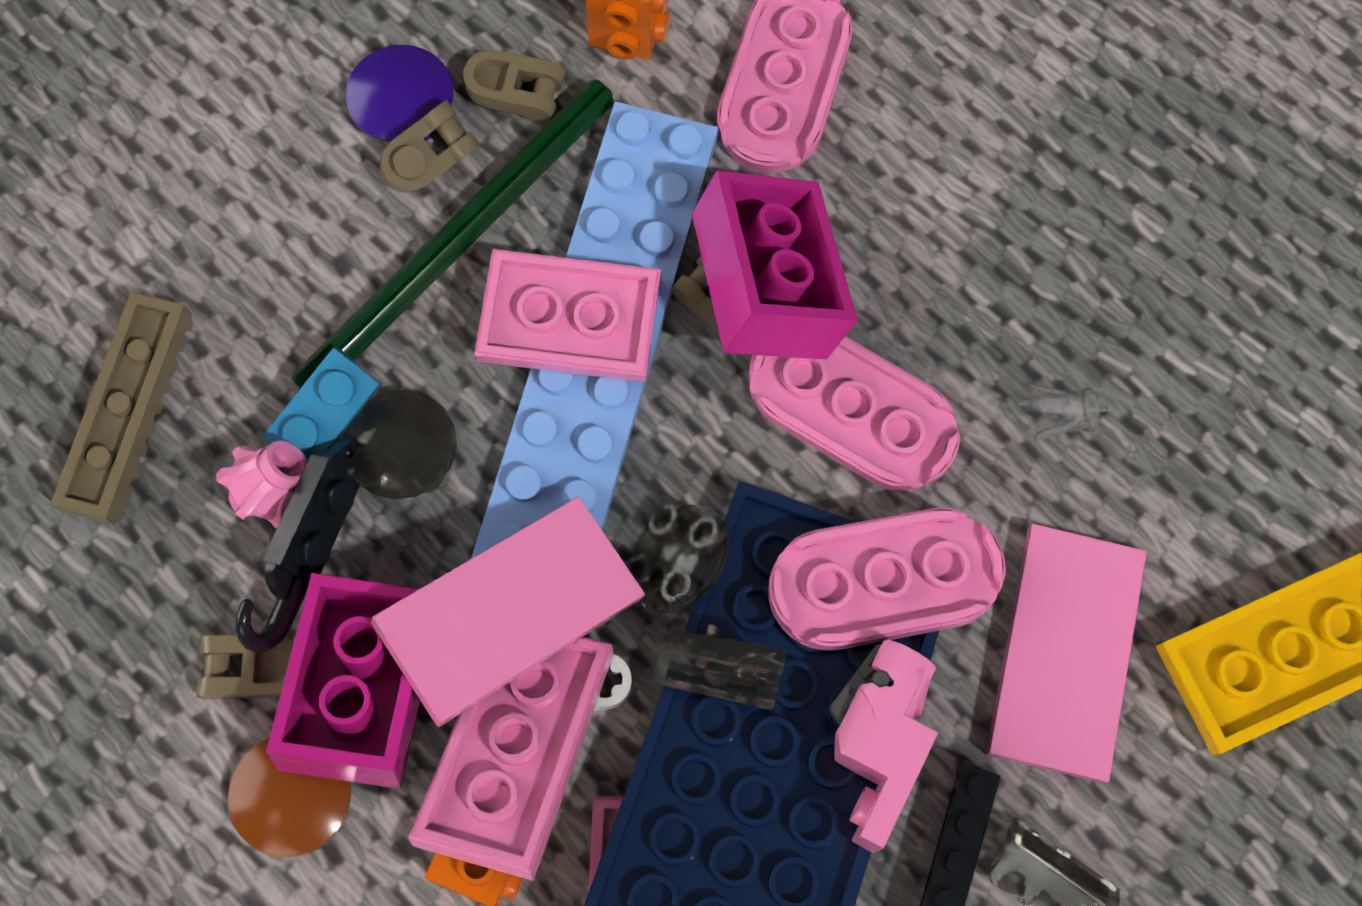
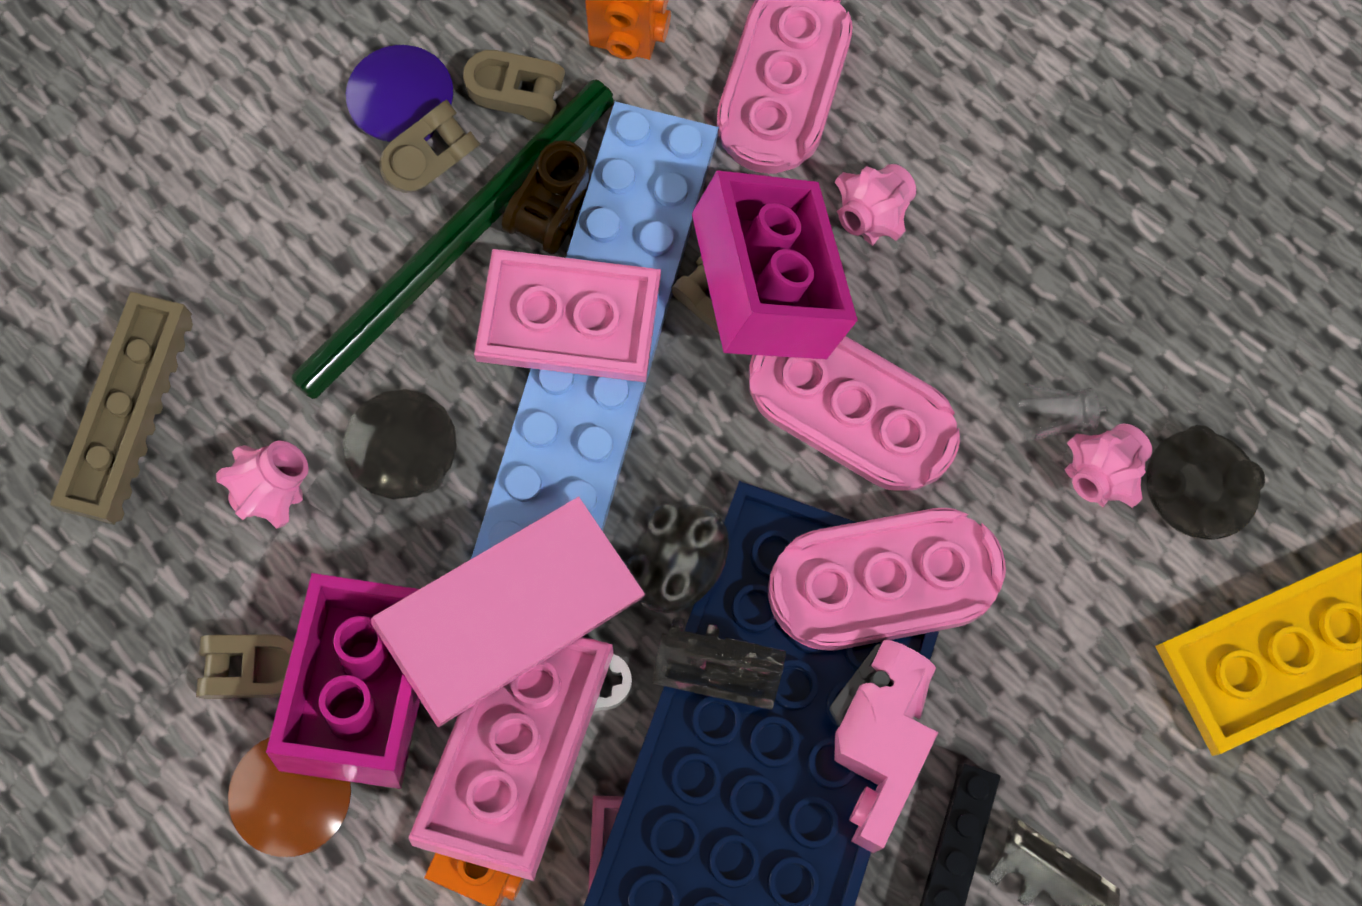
black plate [235,436,360,653] -> none
dark azure plate [262,347,383,462] -> none
bright pink tile [985,524,1147,784] -> none
none -> dark brown piece [501,140,590,255]
none -> bright pink rock [835,164,916,246]
none -> bright pink rock [1065,424,1152,508]
none -> clear smoke dish [1146,425,1265,540]

